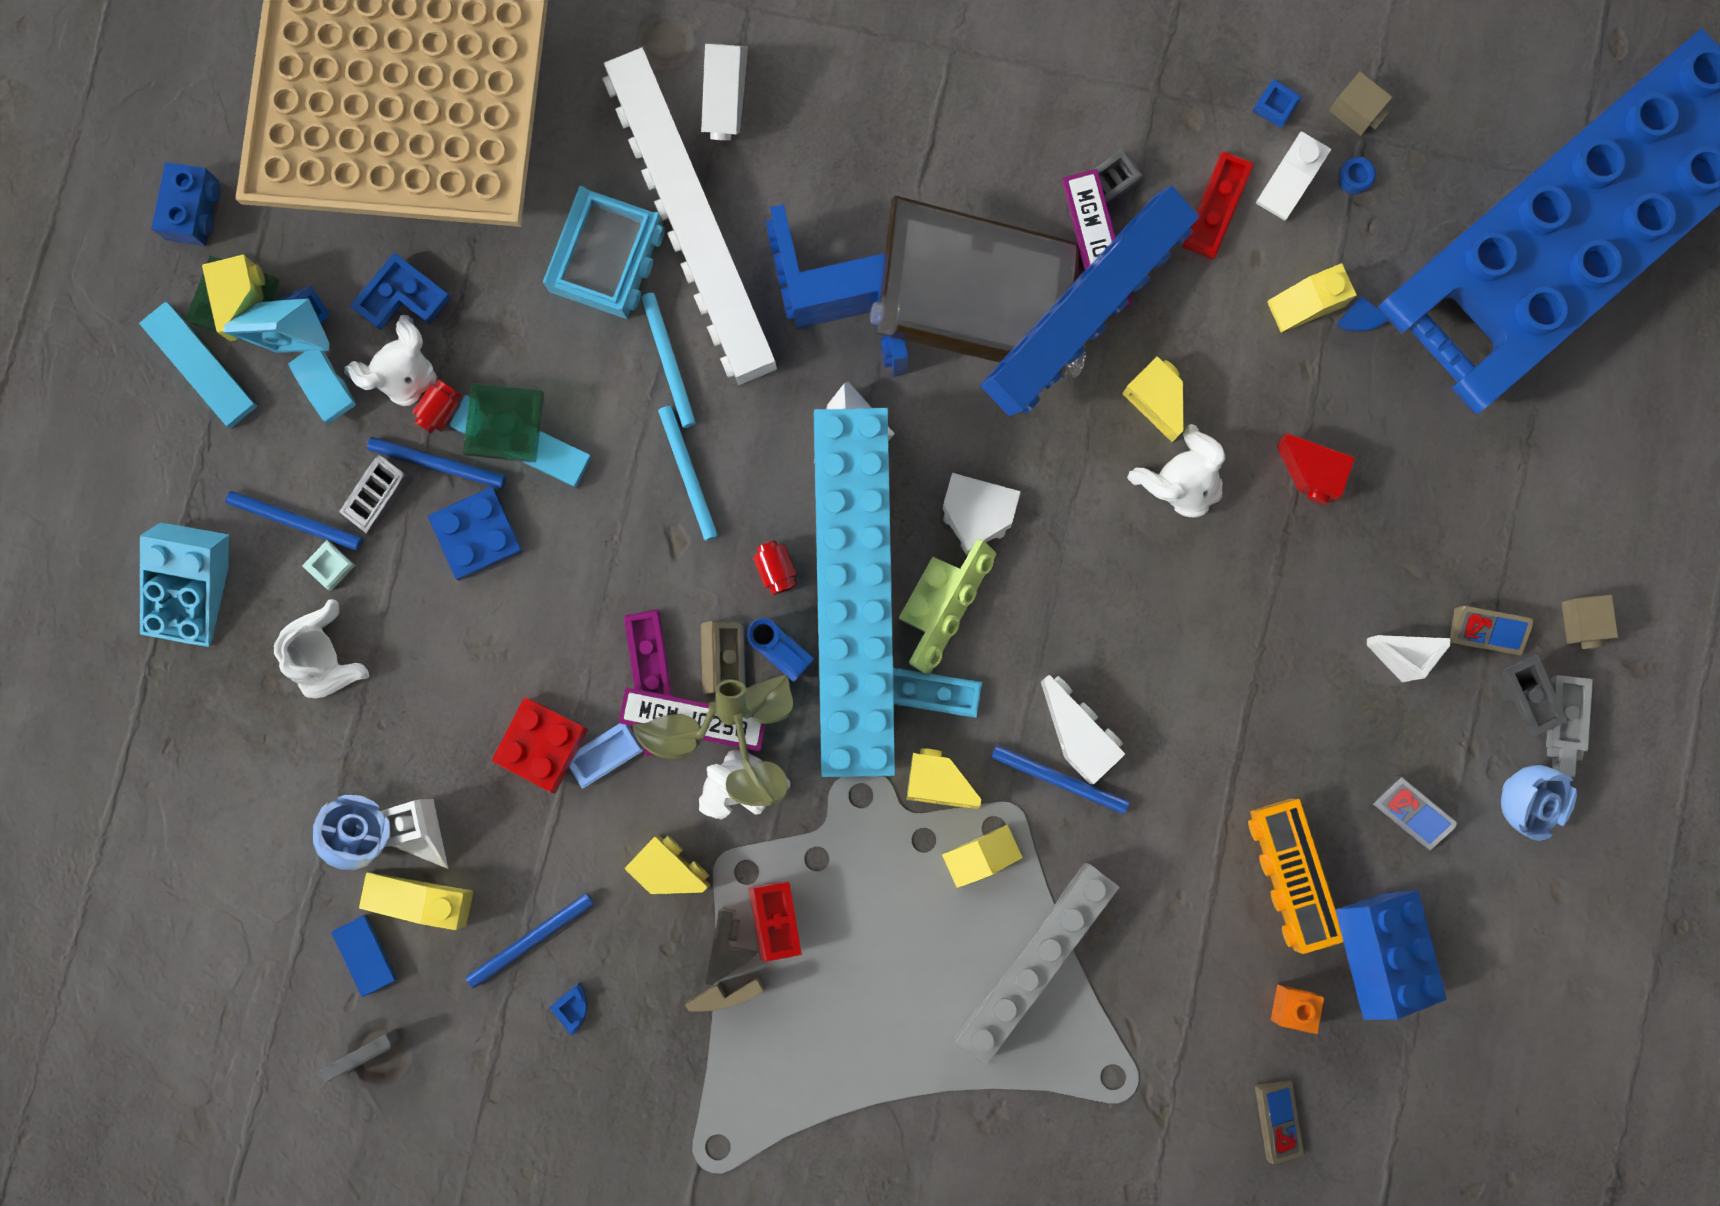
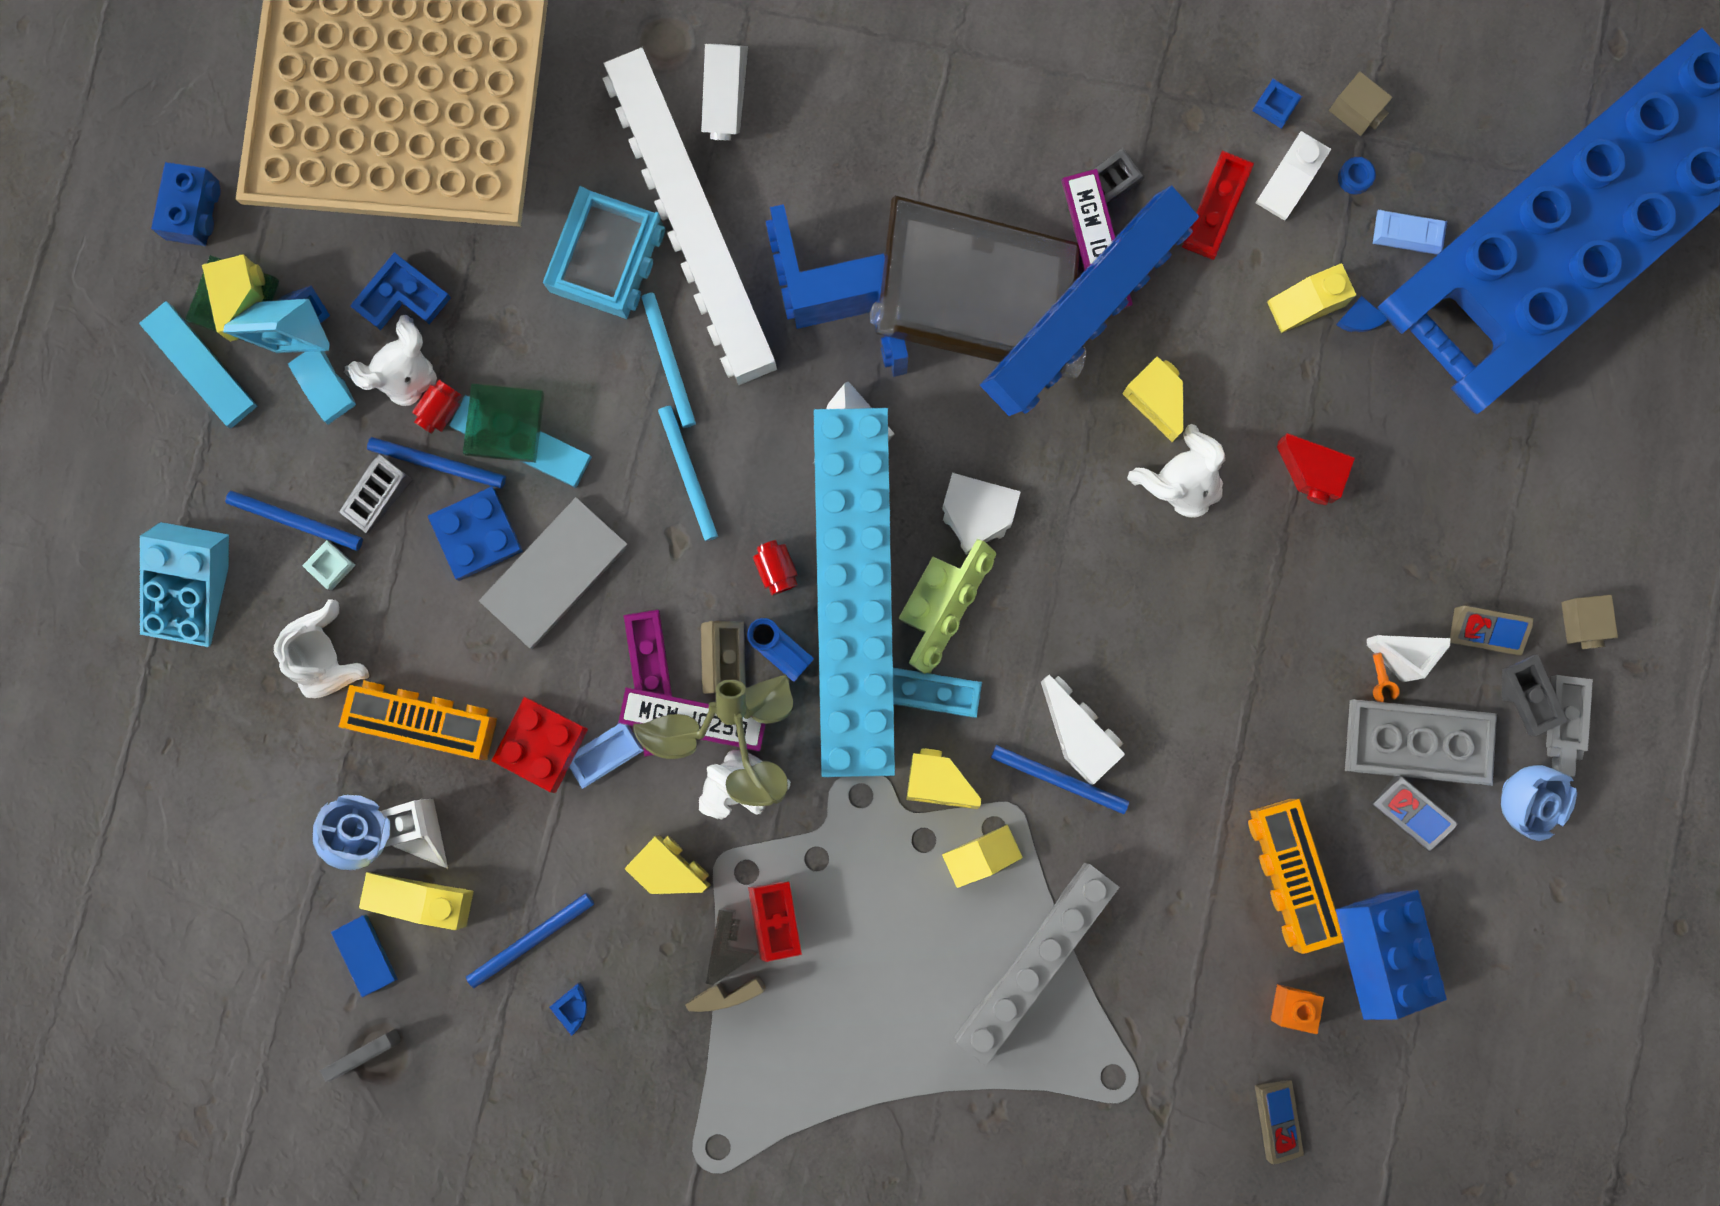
none -> brick [339,680,497,760]
none -> light grey tile [479,497,629,649]
none -> light grey tile [1345,699,1497,786]
none -> light blue tile [1372,209,1447,255]
none -> orange hand [1373,652,1400,702]

